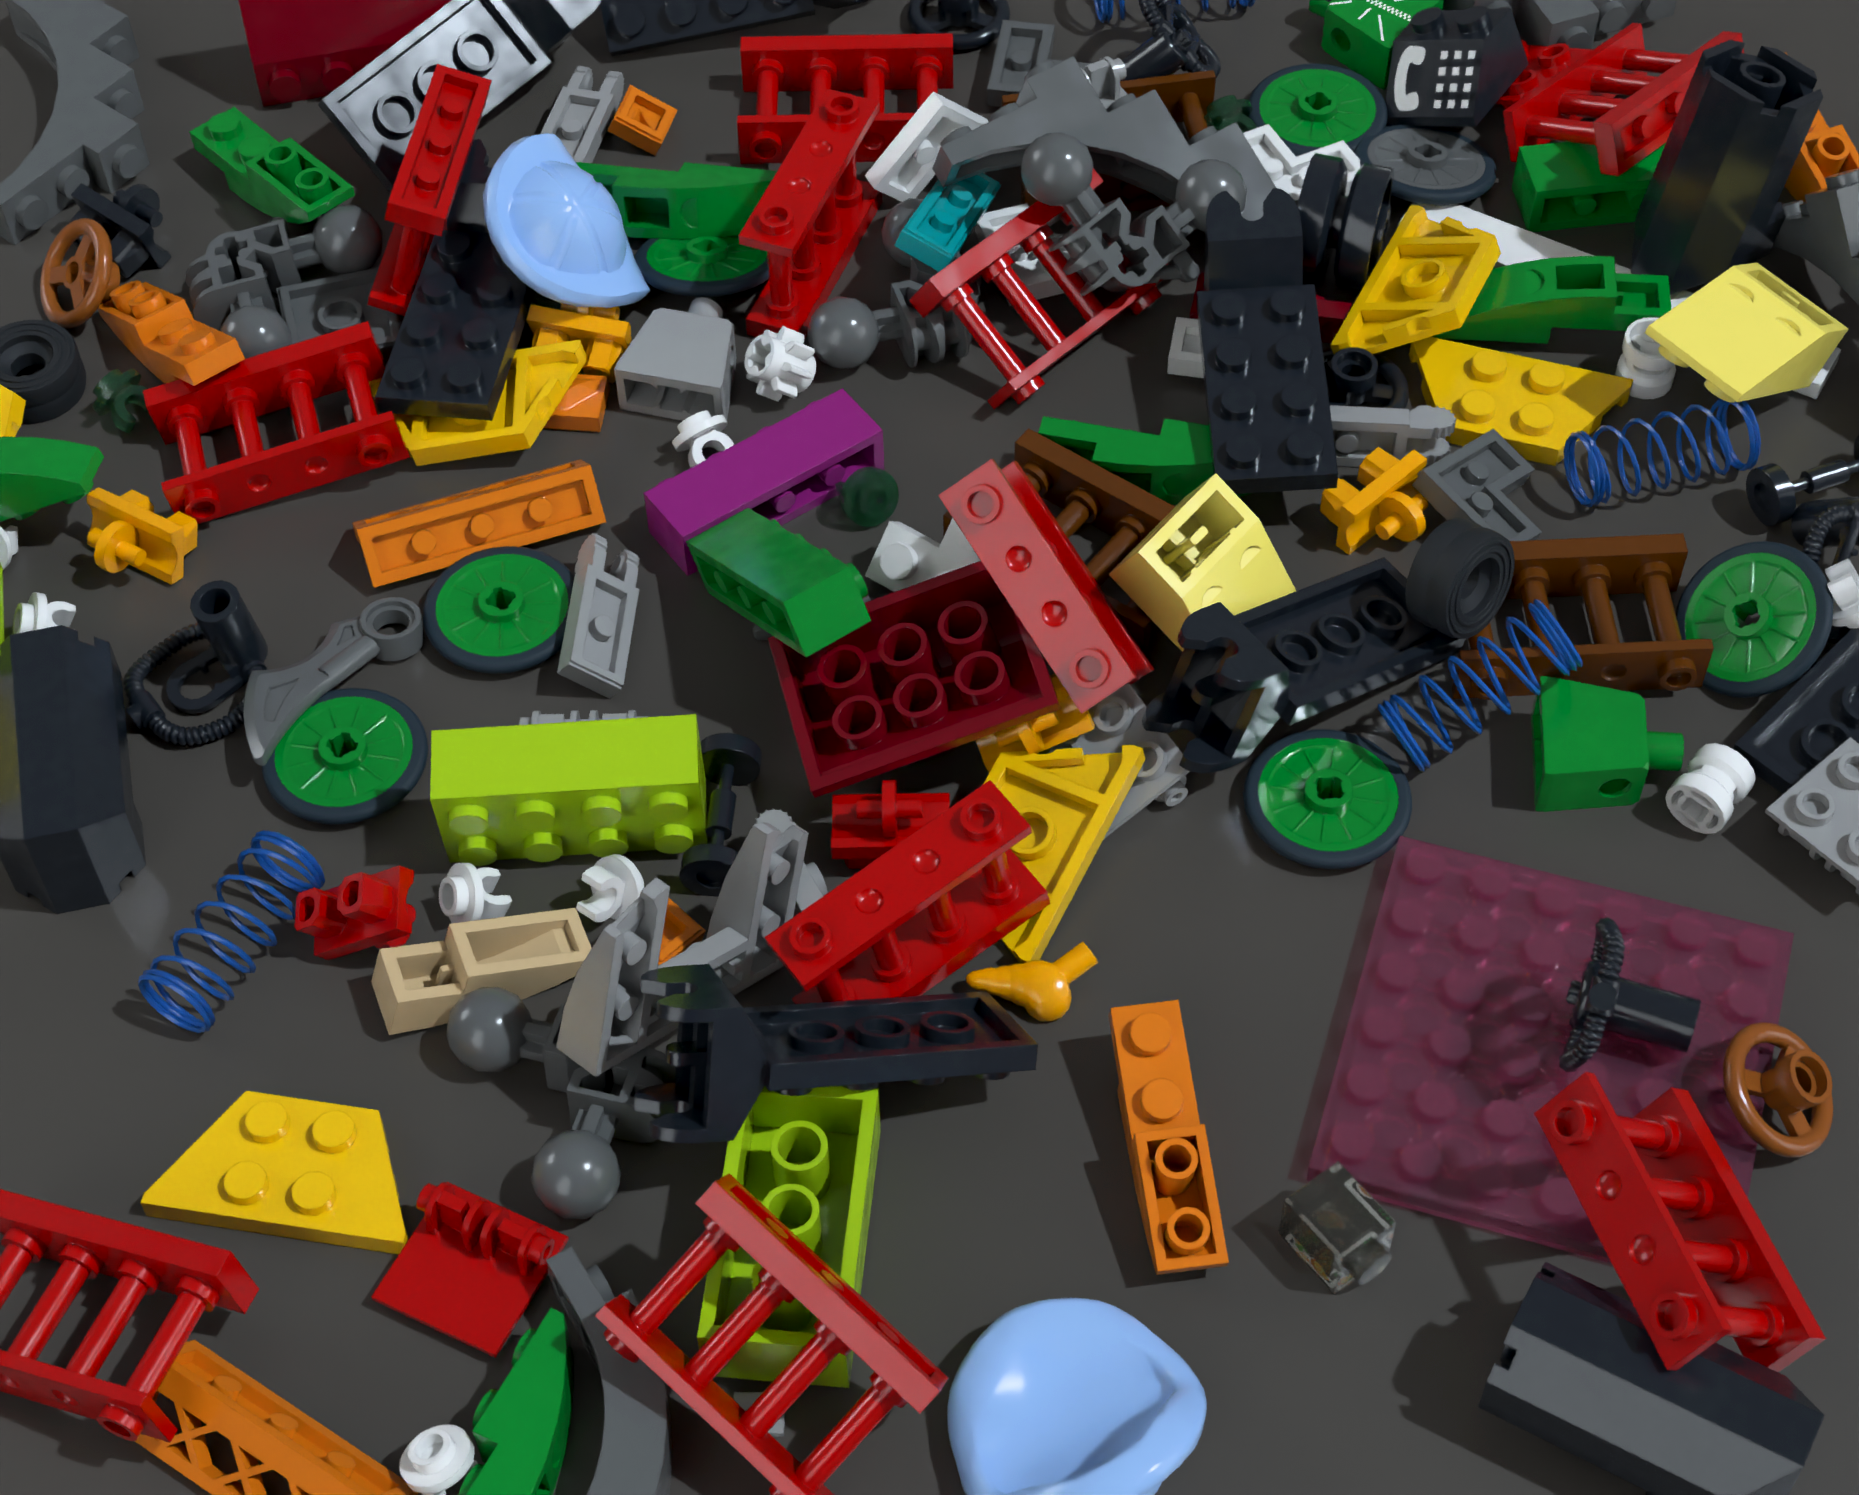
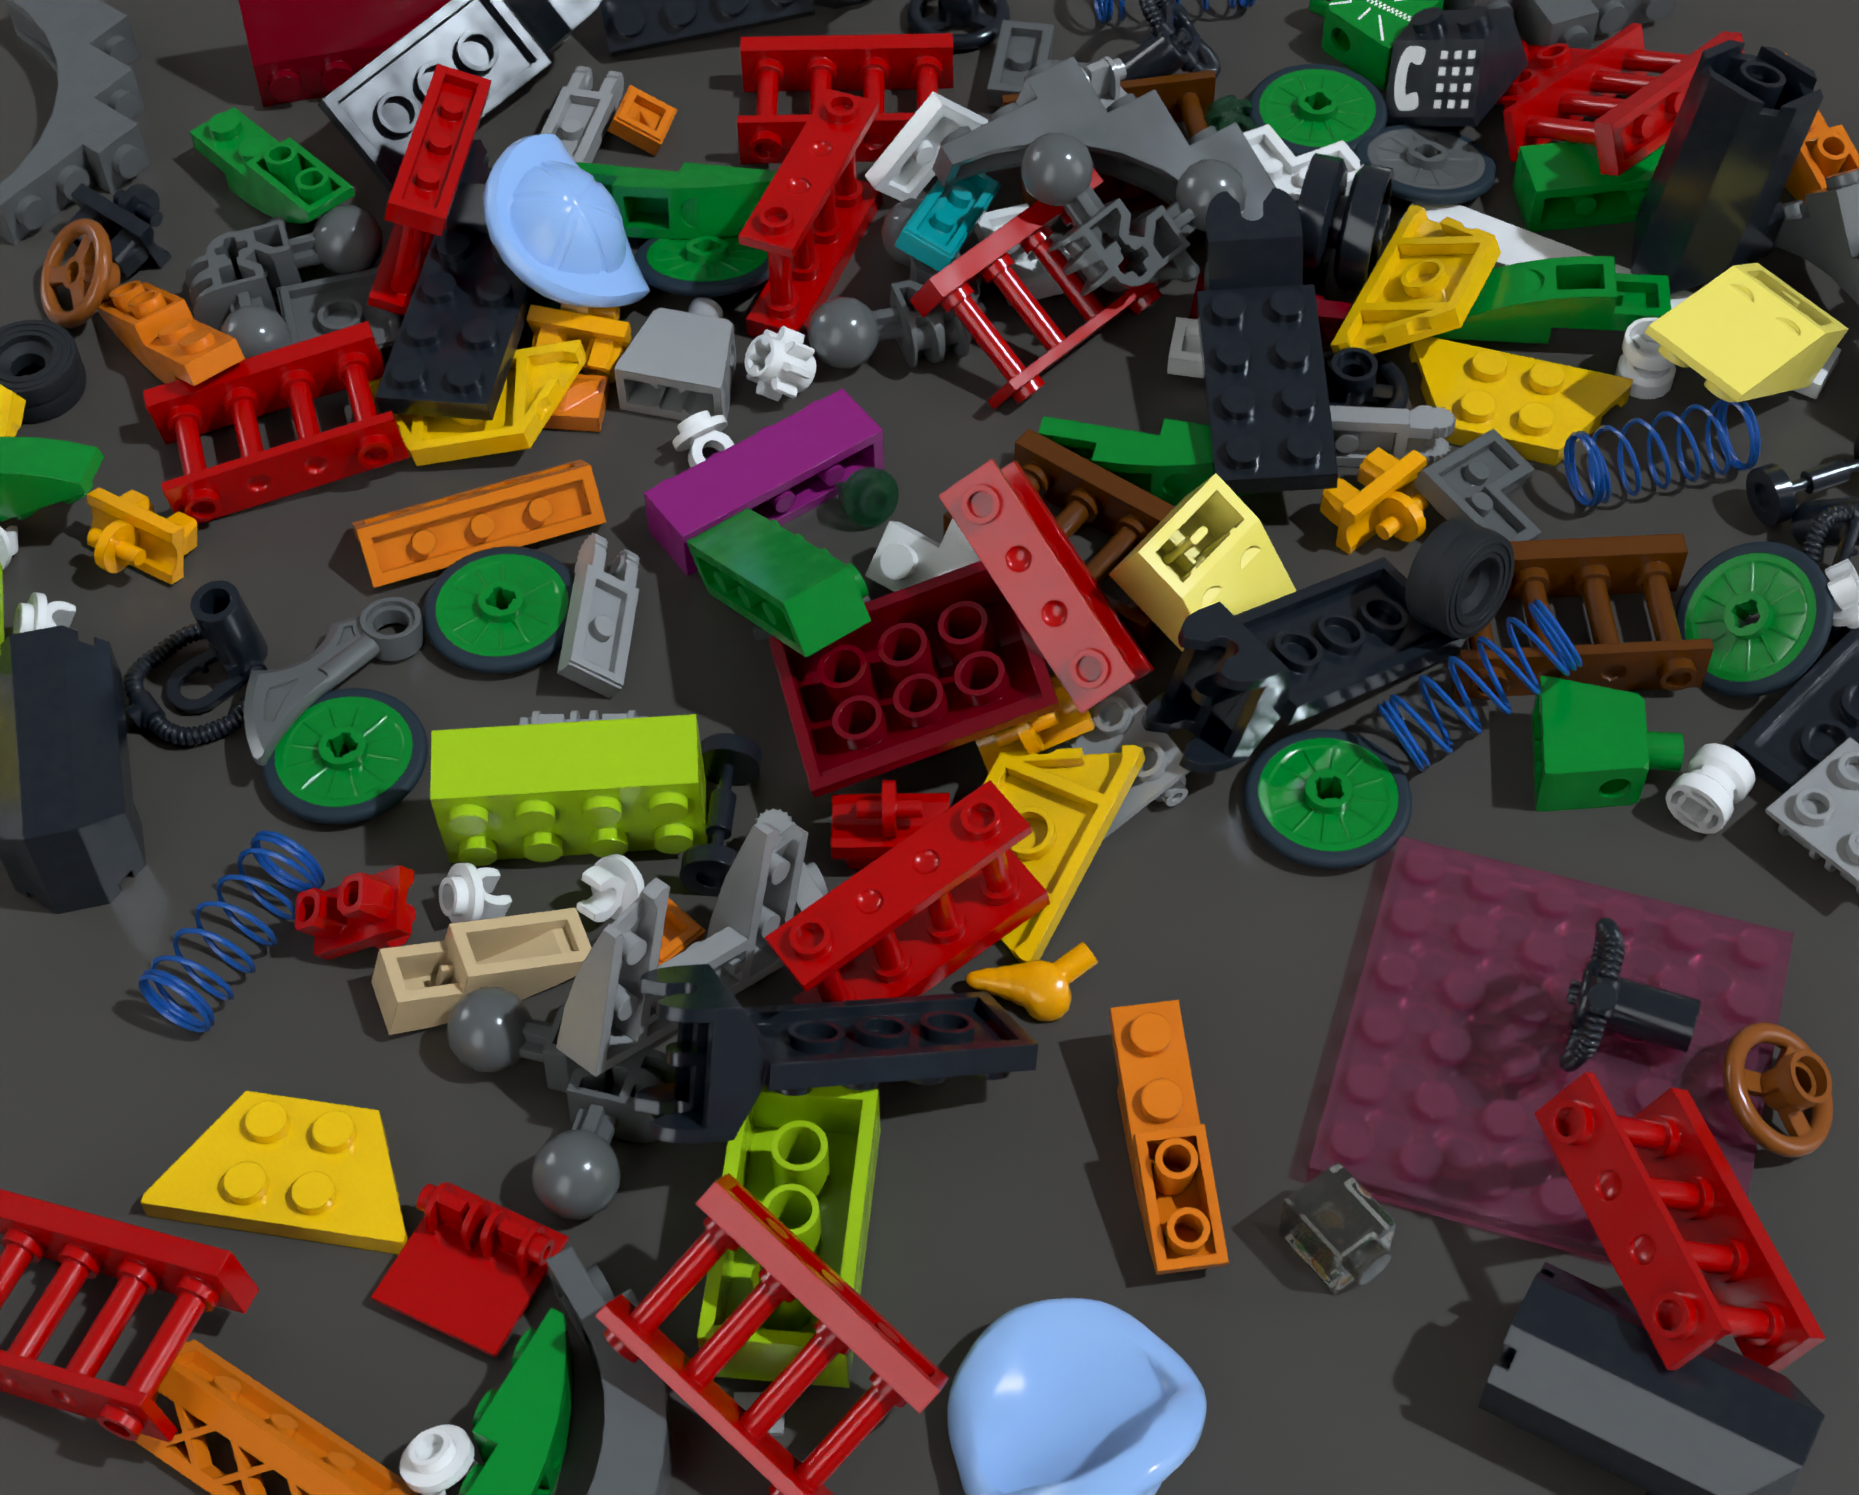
clear green plate [93,368,150,433] -> none

